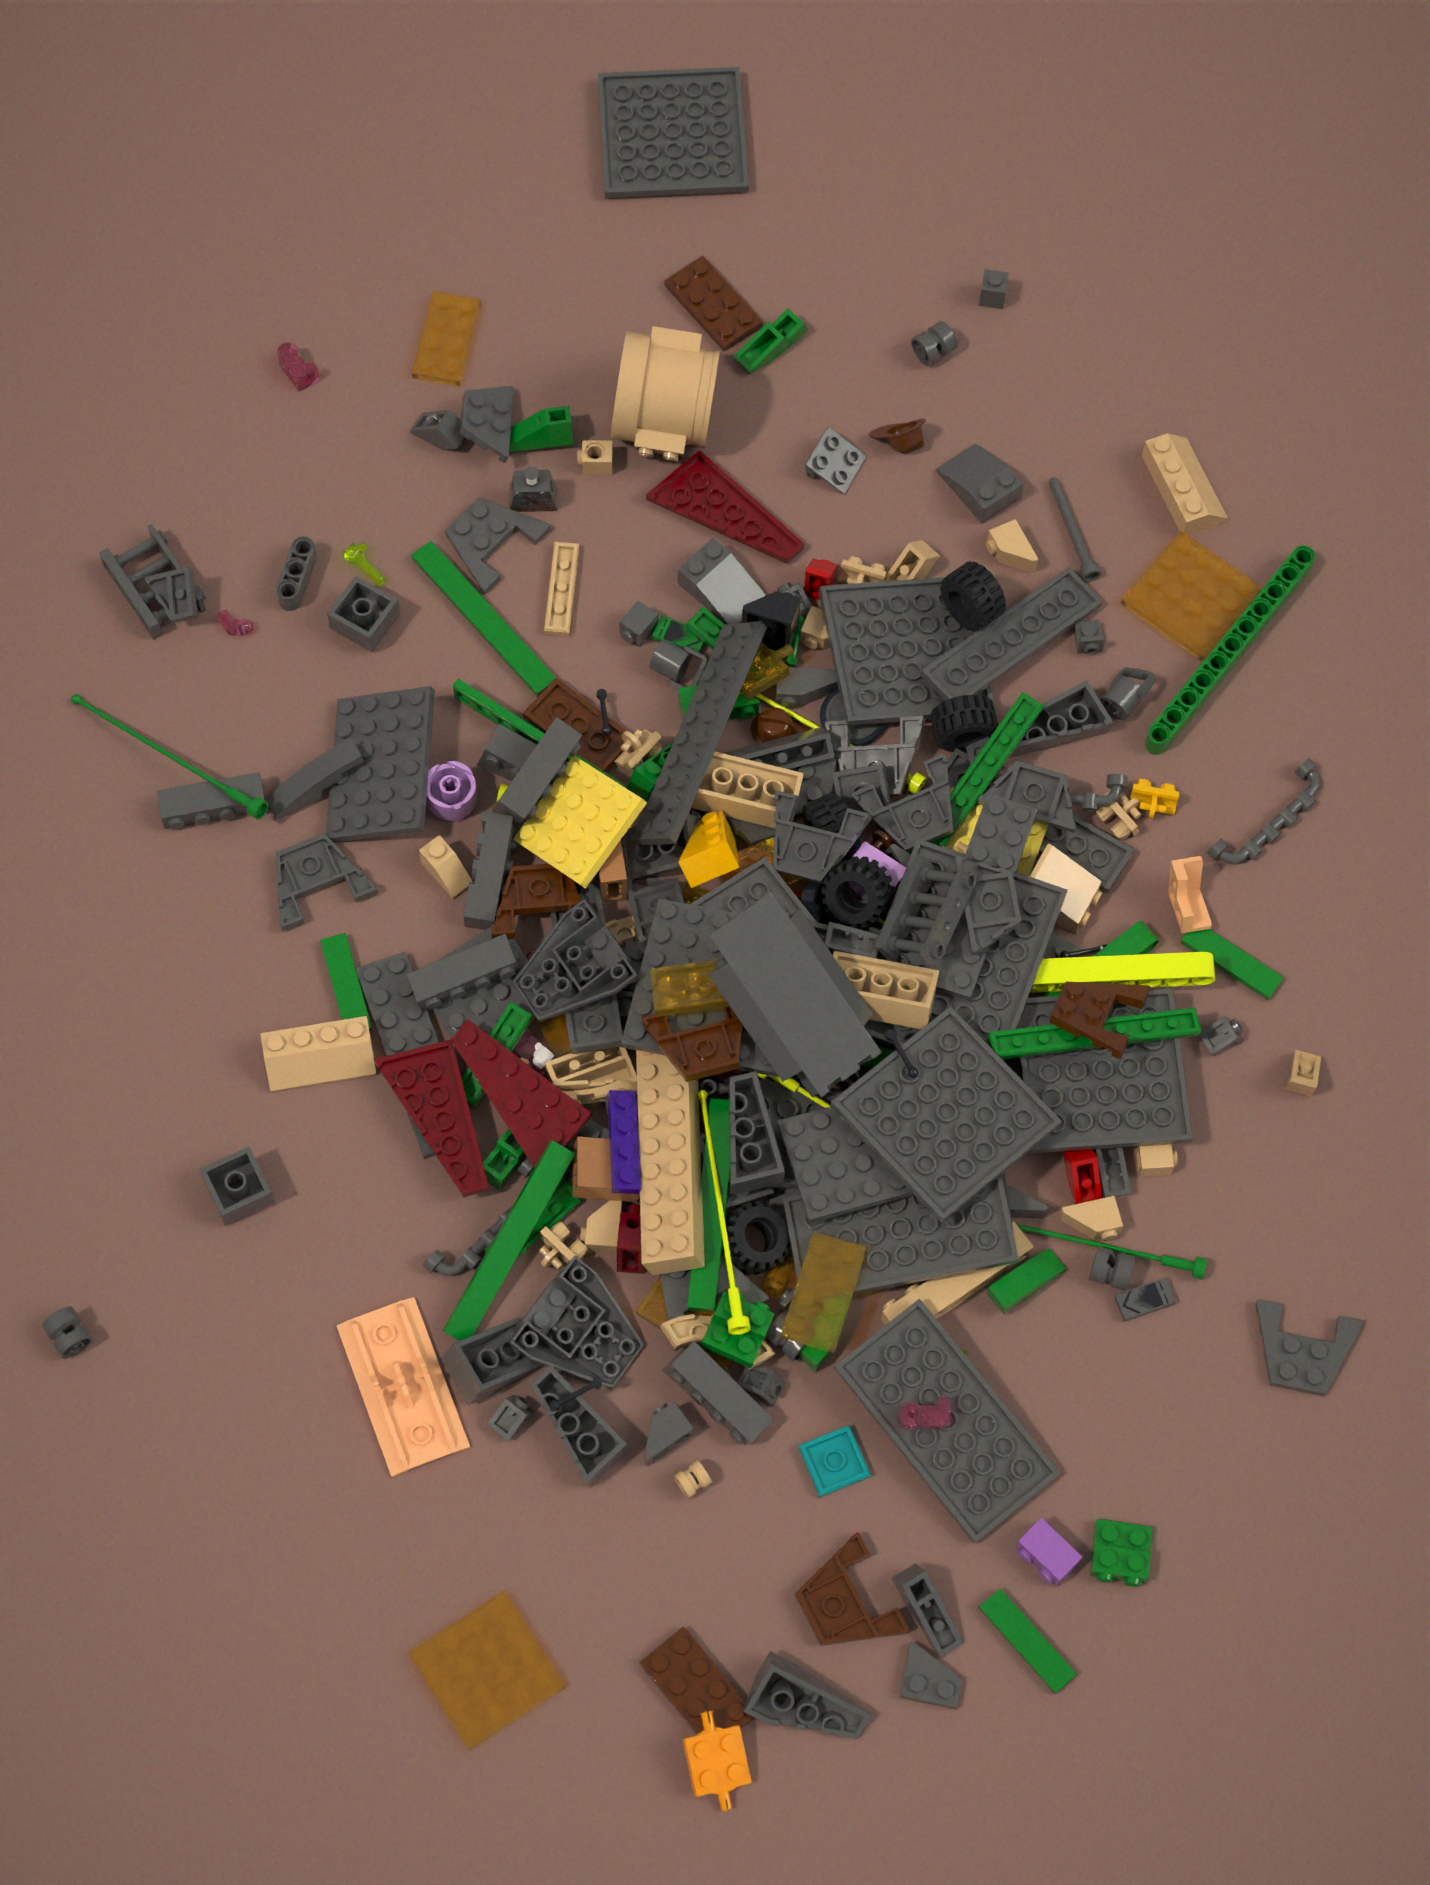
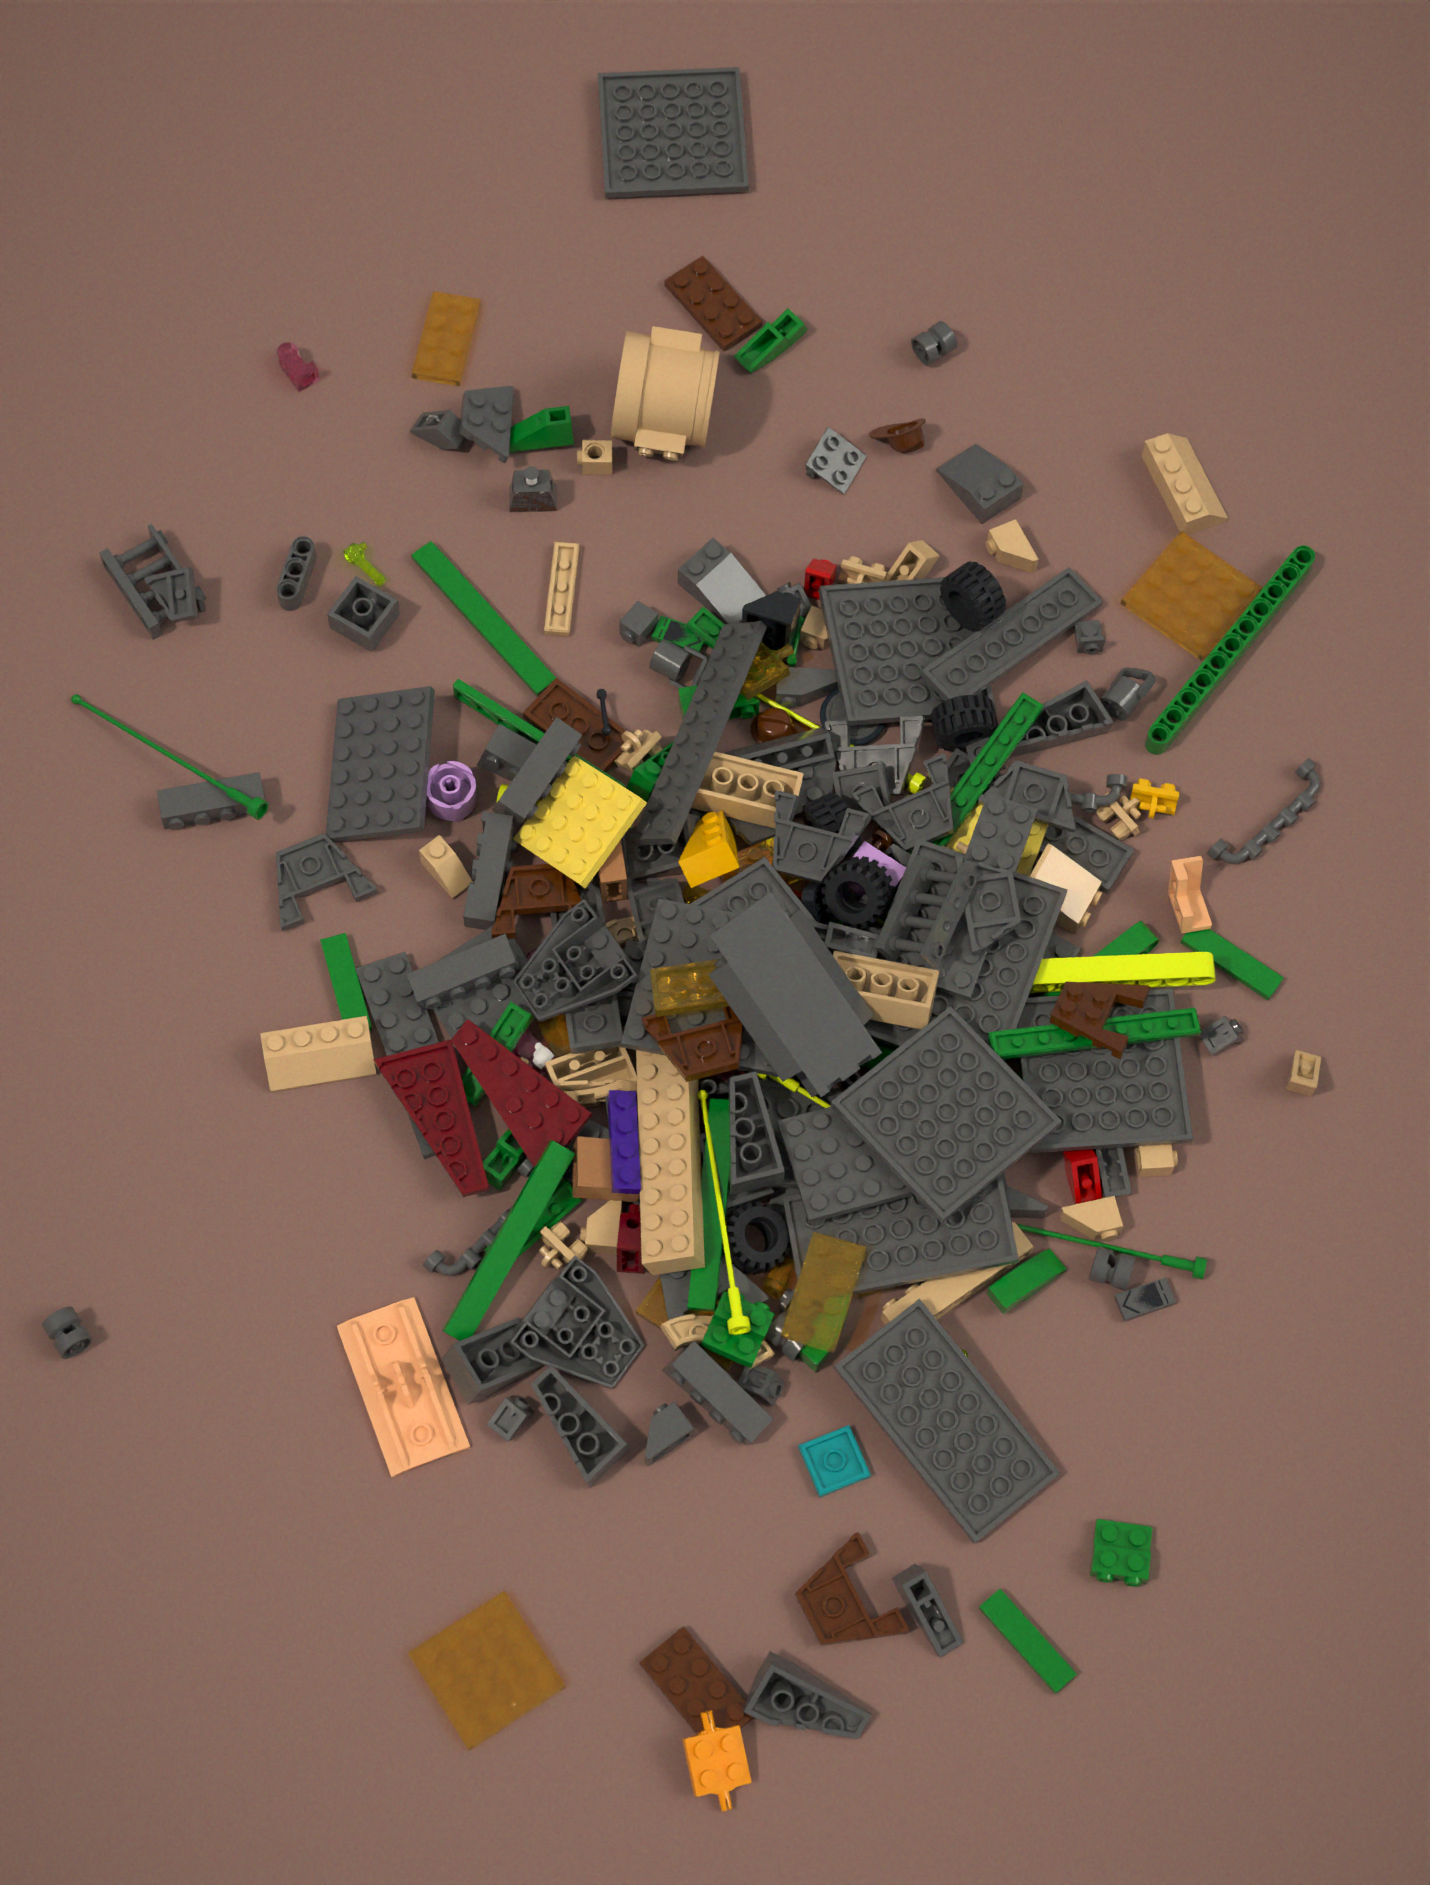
dark grey brick [199,1147,275,1226] -> none
clear pink arm [217,610,254,636] -> none
dark grey slope [265,738,364,820] -> none
dark grey wing [445,498,551,595] -> none
black hinge [549,1377,603,1411] -> none
dark red wing [646,450,805,564] -> none
tan wheel [673,1460,712,1499] -> none
black hinge [885,1029,918,1078] -> none
clear pink leg [896,1397,951,1429] -> none
dark grey wing [900,1642,962,1710] -> none
dark grey brick [979,269,1009,309] -> none
medium lavender brick [1016,1518,1083,1586] -> none
dark grey piece [1049,477,1102,582] -> none
black hinge [1060,944,1107,958] -> none
dark grey wing [1255,1299,1363,1396] -> none

